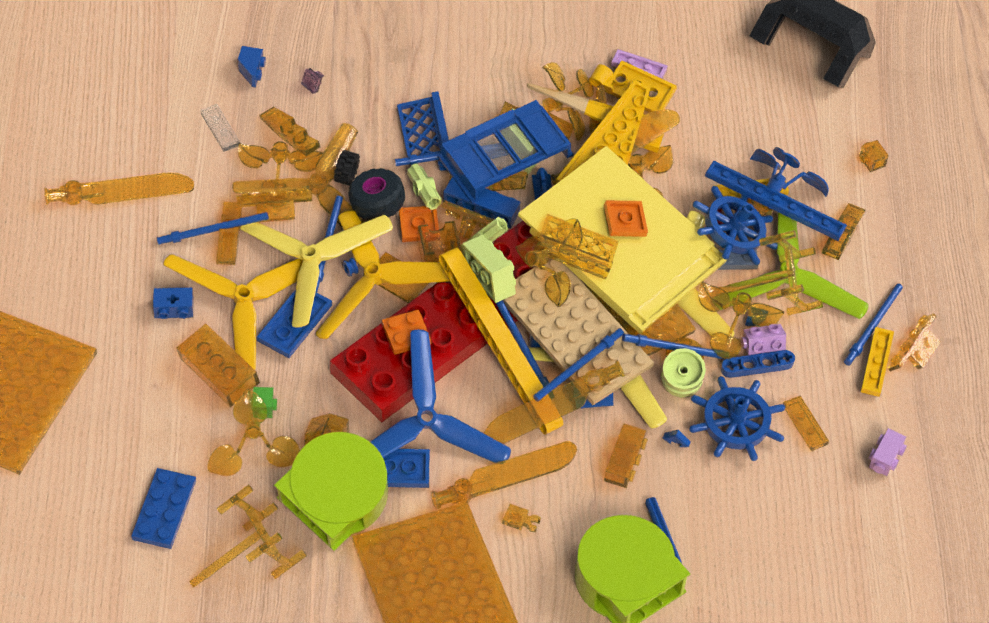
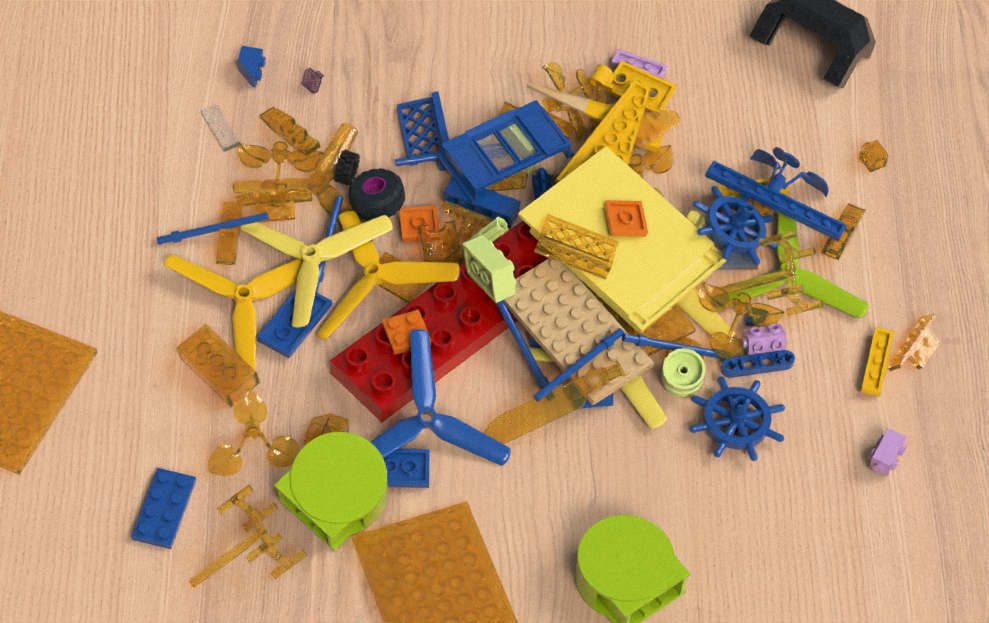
clear yellow piece [44,173,194,205] -> none
blue brick [153,288,194,319] -> none
bright green brick [252,387,277,419] -> none
blue bush [343,258,359,277] -> none
yellowish green piece [407,164,441,210] -> none
clear yellow piece [431,441,577,509] -> none
yellow beam [438,247,563,435] -> none
clear yellow plate [502,504,541,532] -> none
clear yellow plant [515,218,583,307] -> none
clear yellow brick [604,423,648,488] -> none
blue axle [645,497,682,563] -> none
blue tile [663,429,691,447] -> none
clear yellow tile [783,395,829,451] -> none
blue bar [844,284,903,366] -> none

